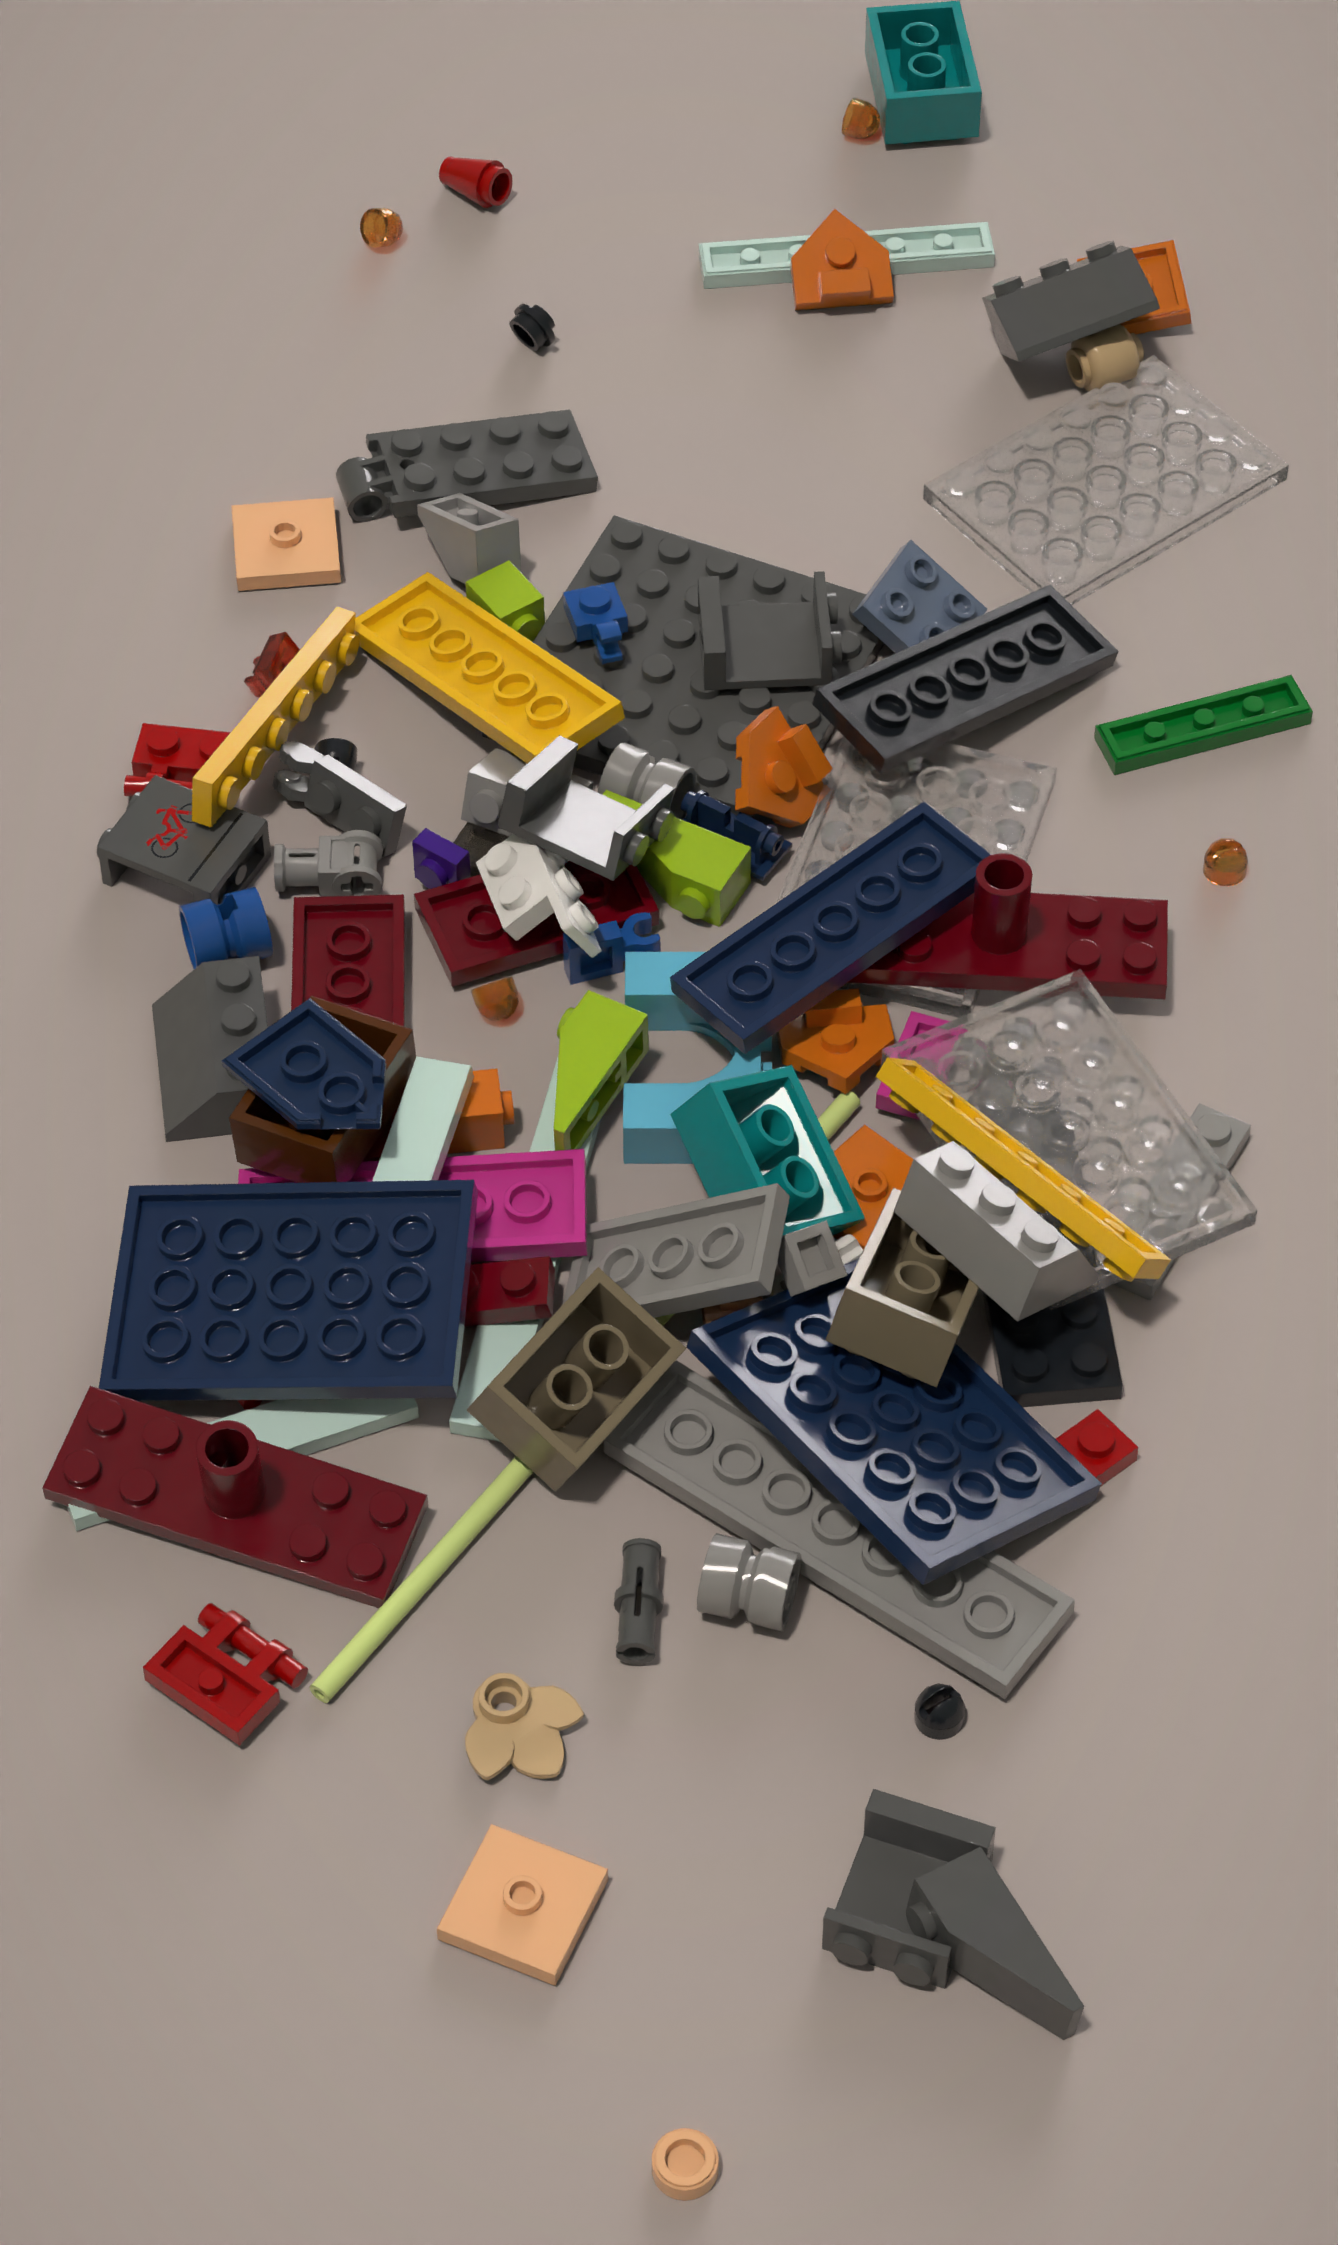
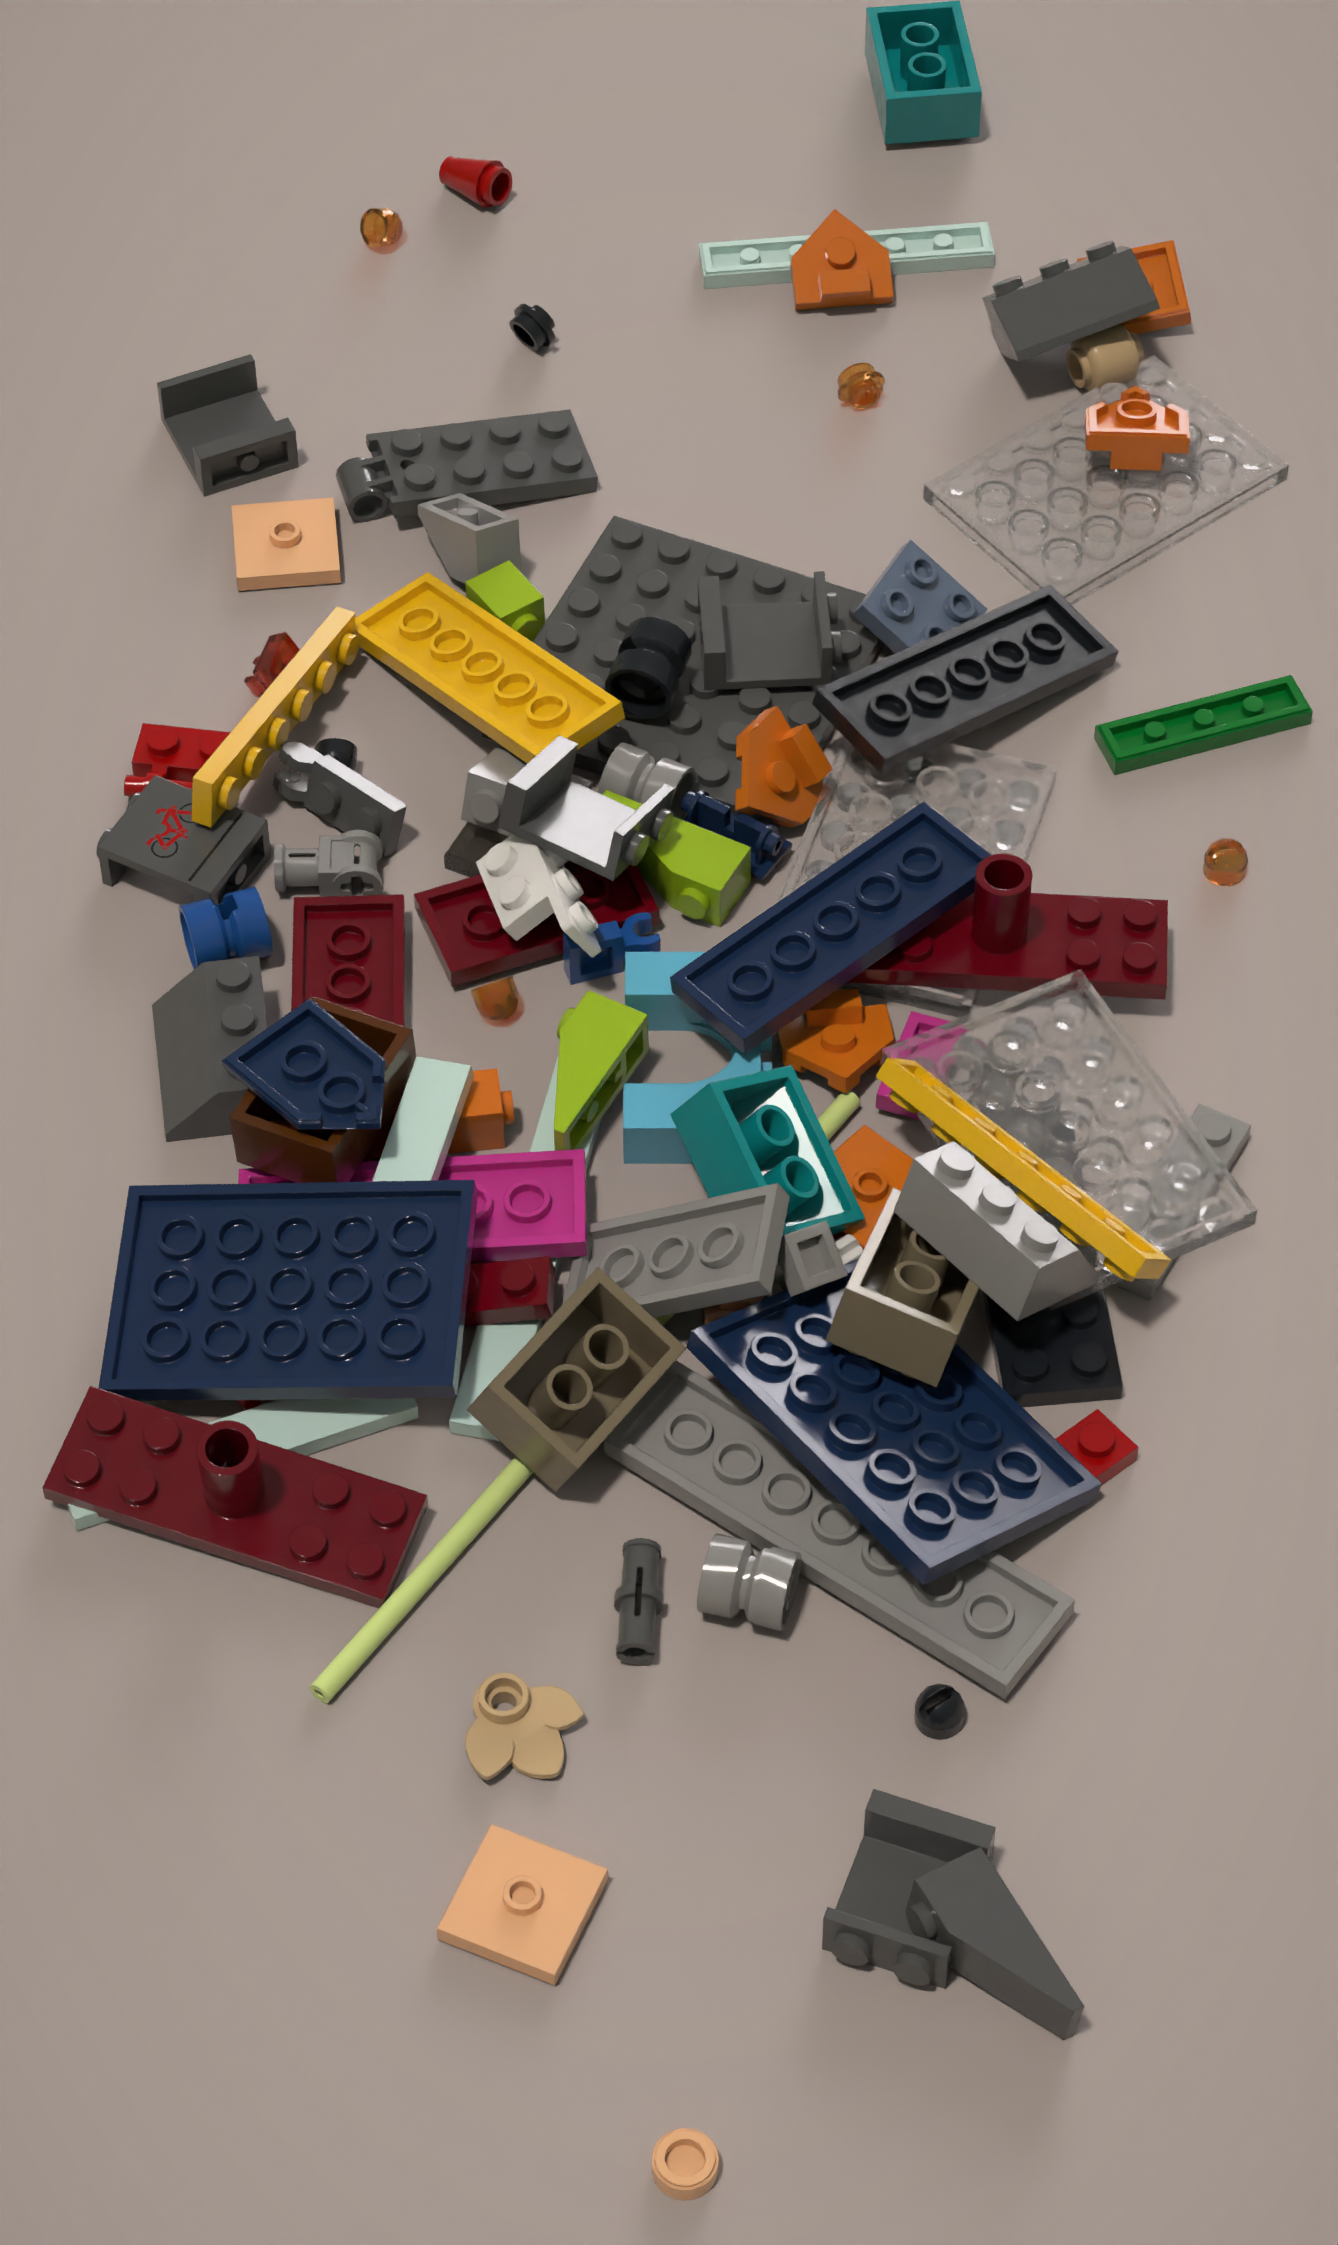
red plate [143,1603,308,1746] -> none
dark purple plate [412,828,471,889] -> none
blue plate [563,582,628,664] -> none
clear orange hinge [842,97,880,139] -> none
none -> dark grey panel [157,354,299,497]
none -> black wheel [605,617,692,719]
none -> clear orange plate [837,363,885,409]
none -> orange plate [1085,385,1190,471]

